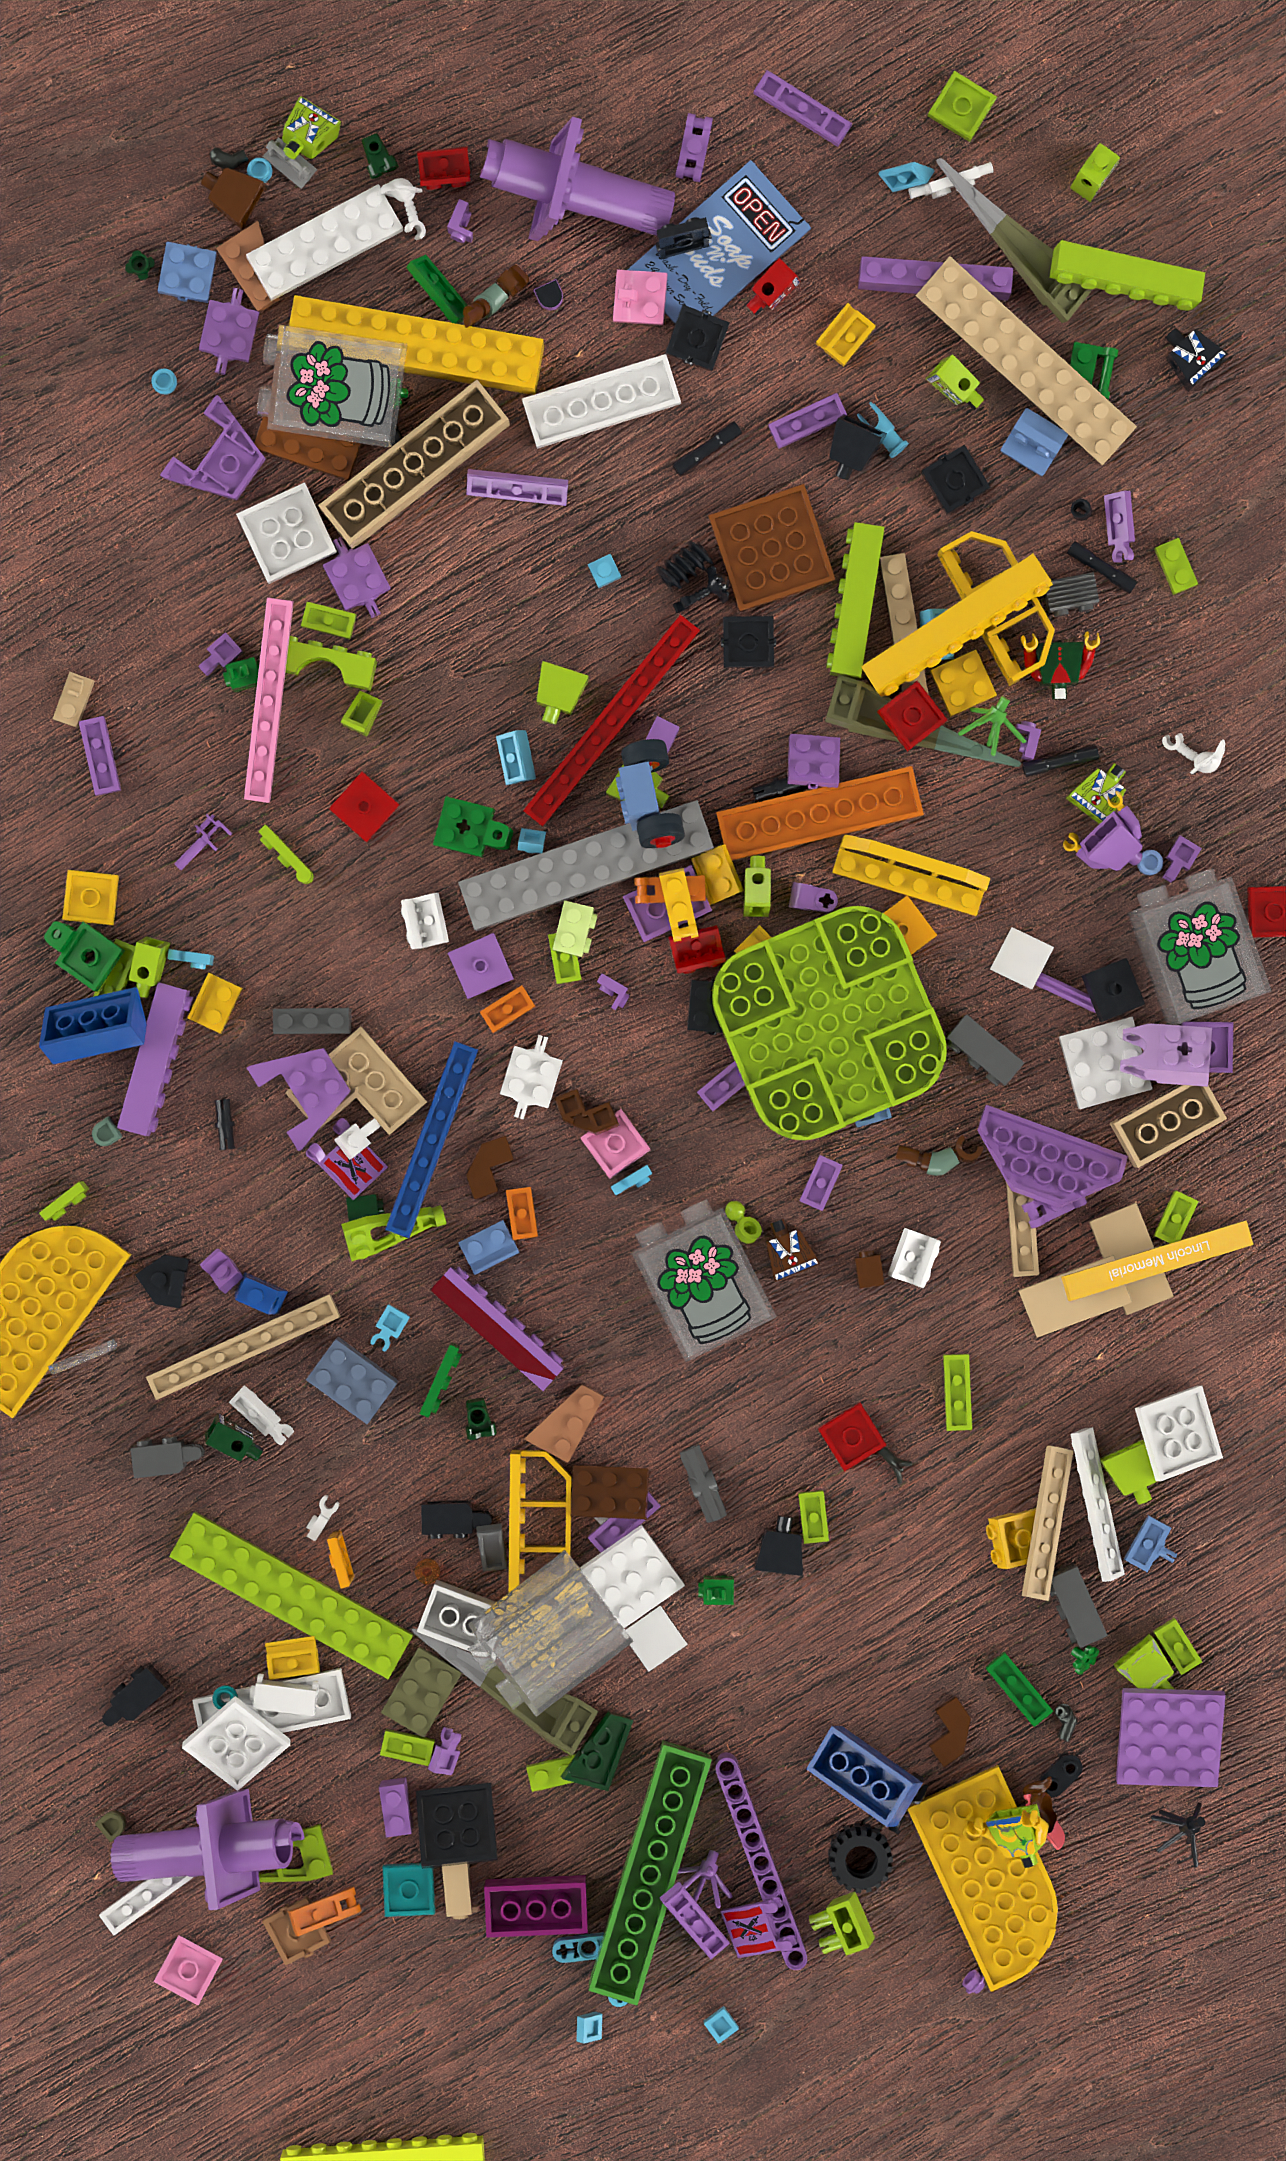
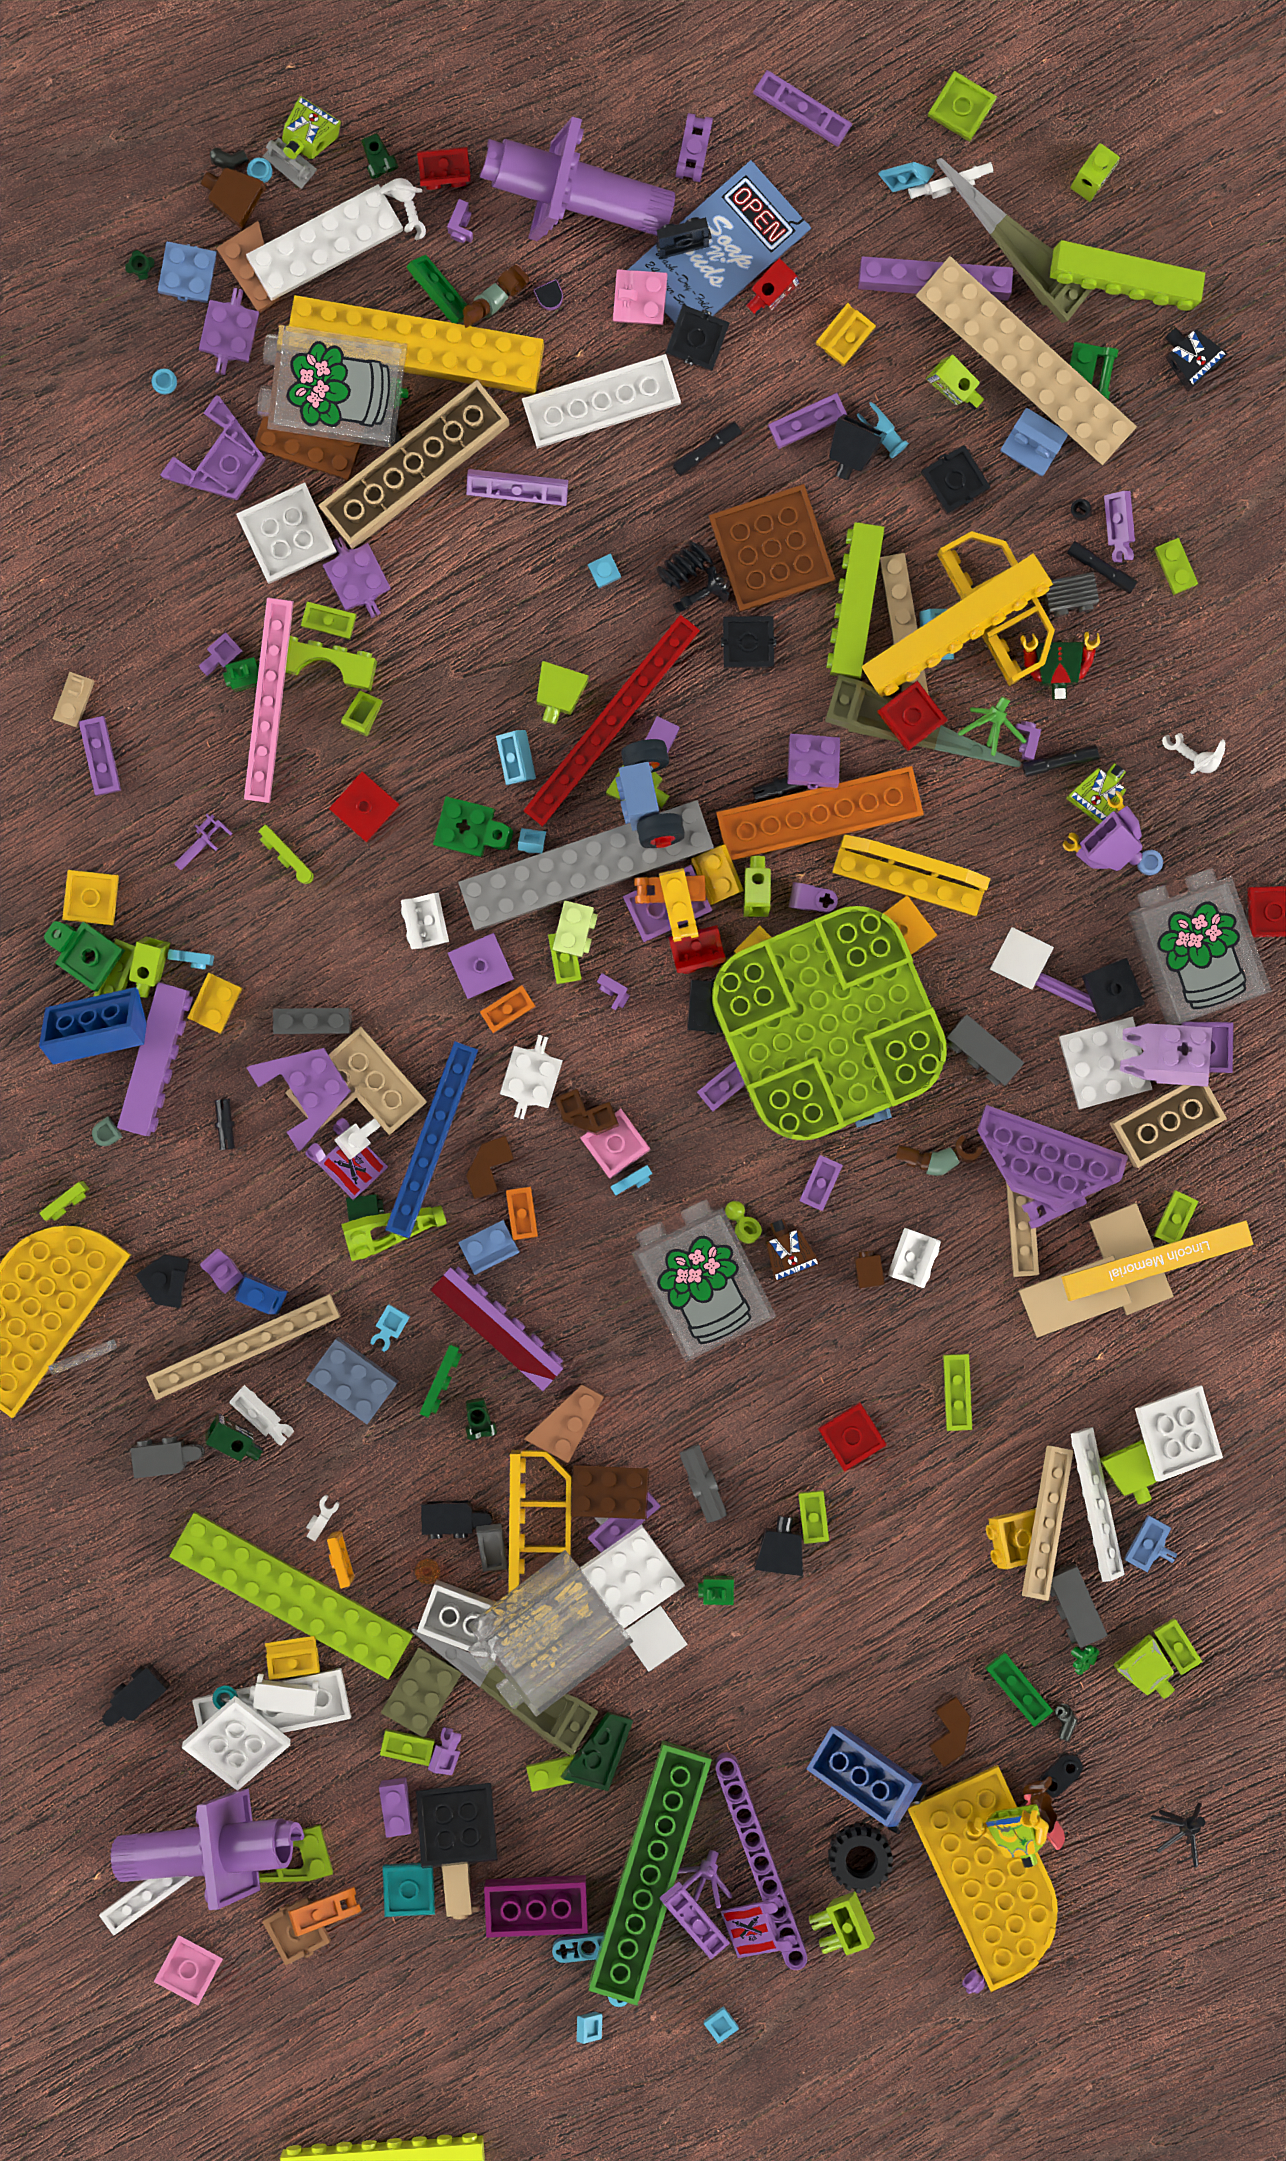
olive tile [95,1811,126,1843] -> none
pearl dark grey bar [878,1446,912,1484] -> none
yellow plate [930,650,997,717] -> none
medium lavender plate [1116,1688,1226,1787] -> none
medium lavender plate [1162,836,1202,883] -> none

